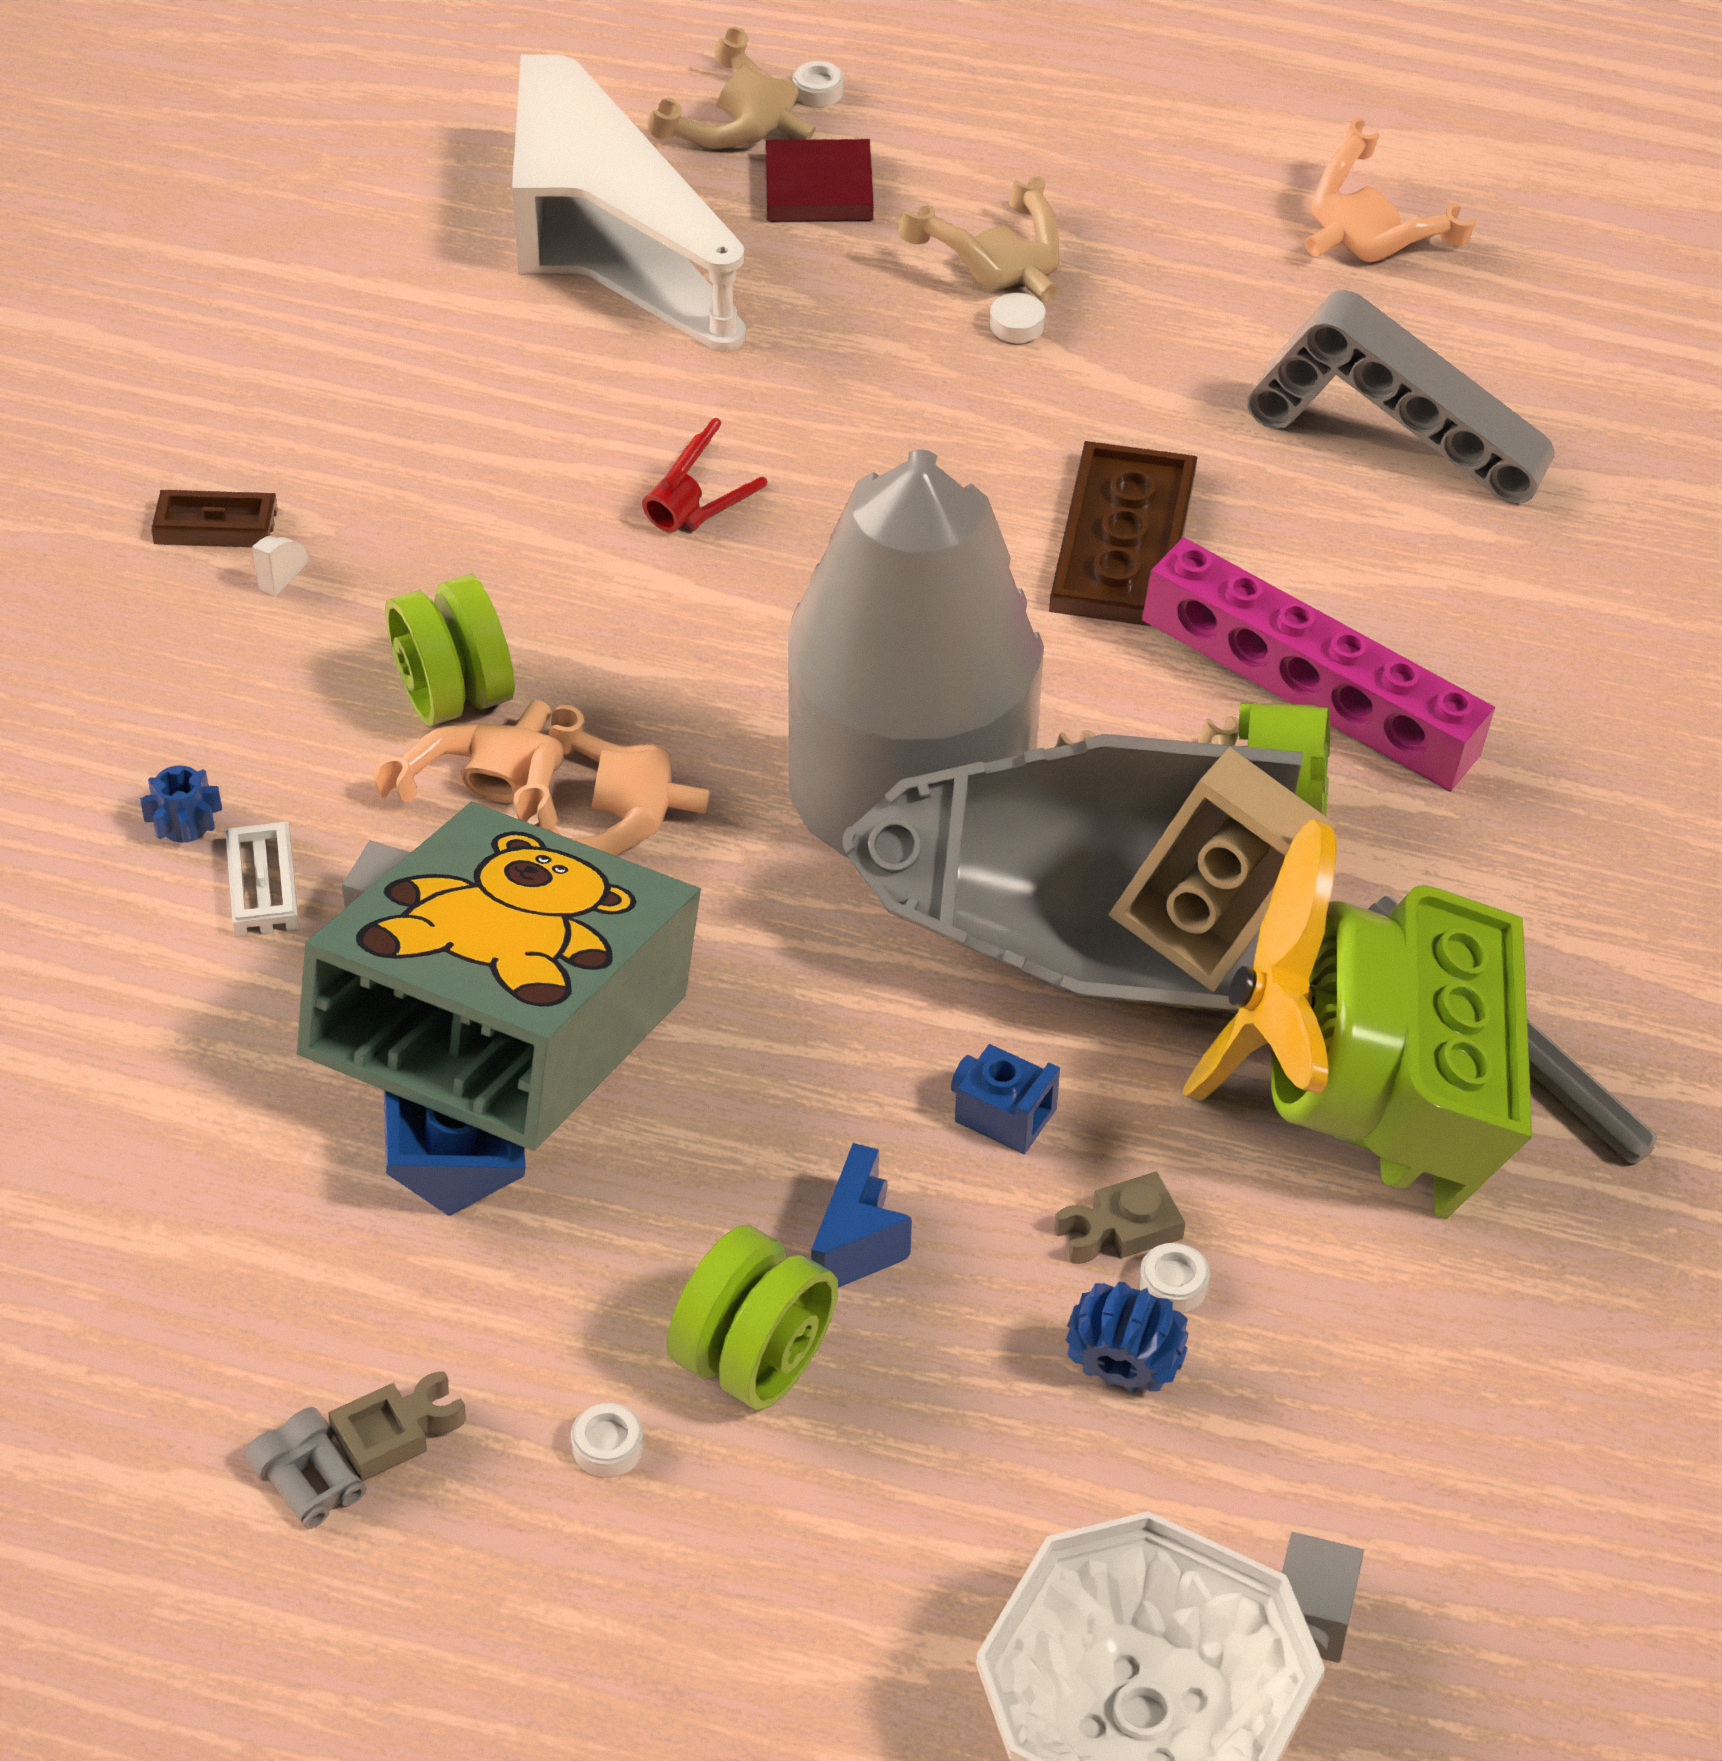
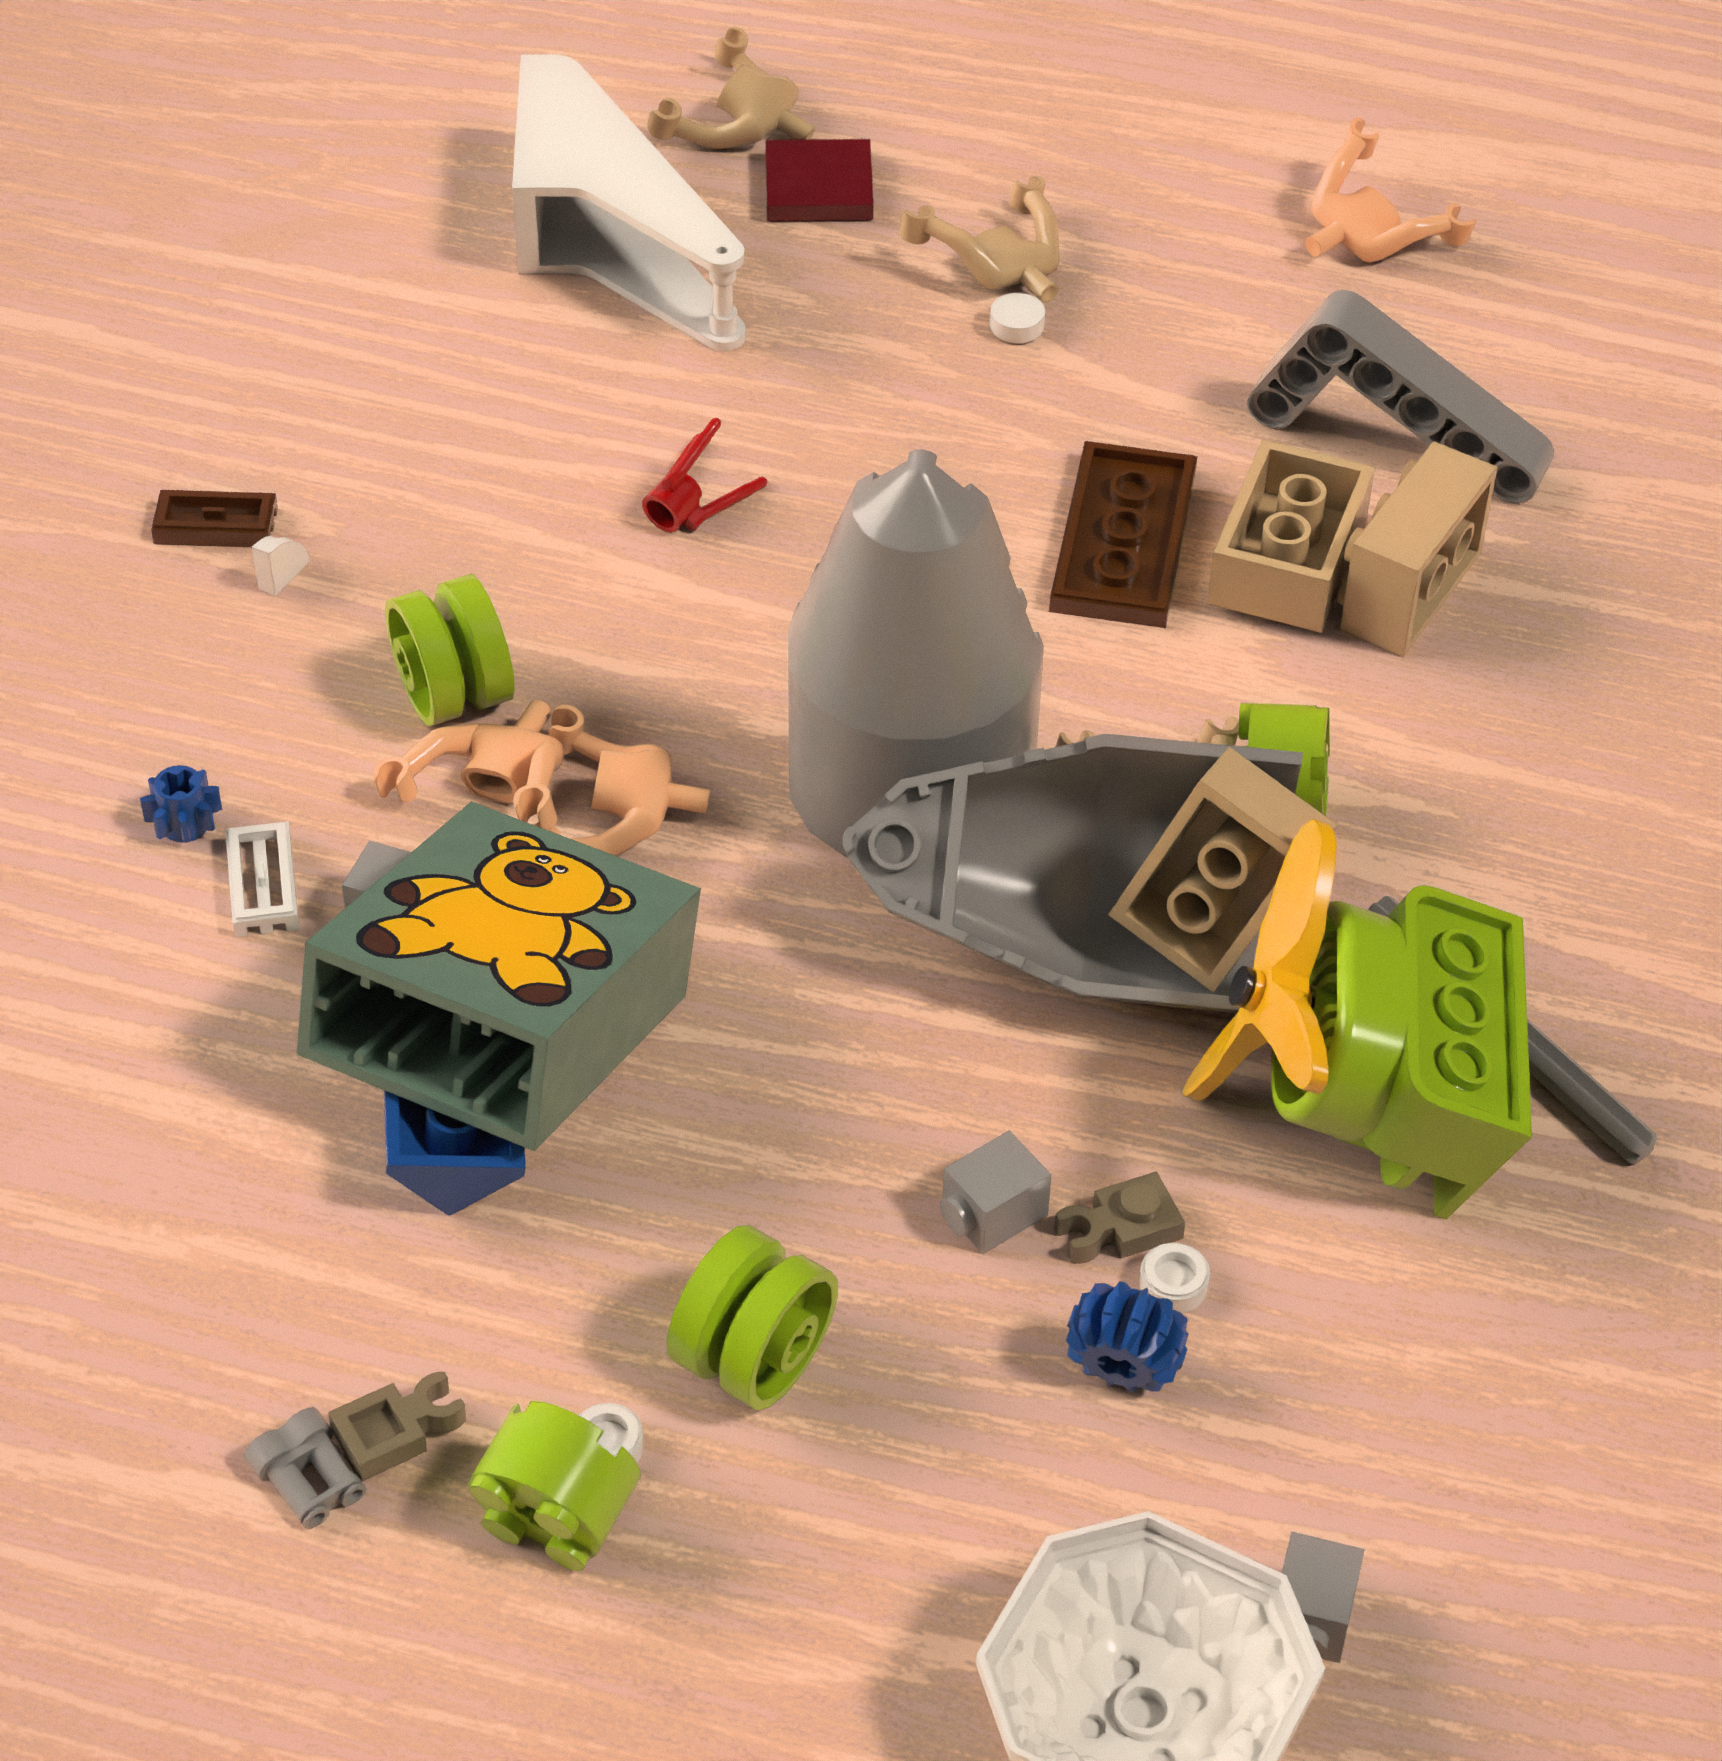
white tile [792,61,844,107] -> none
blue slope [811,1143,912,1288] -> none
blue brick [951,1044,1060,1154] -> none
dark pink brick [1142,537,1495,792] -> none
none -> lime brick [469,1401,641,1571]
none -> light grey brick [940,1130,1051,1254]
none -> tan brick [1207,439,1375,633]
none -> tan brick [1338,441,1497,657]

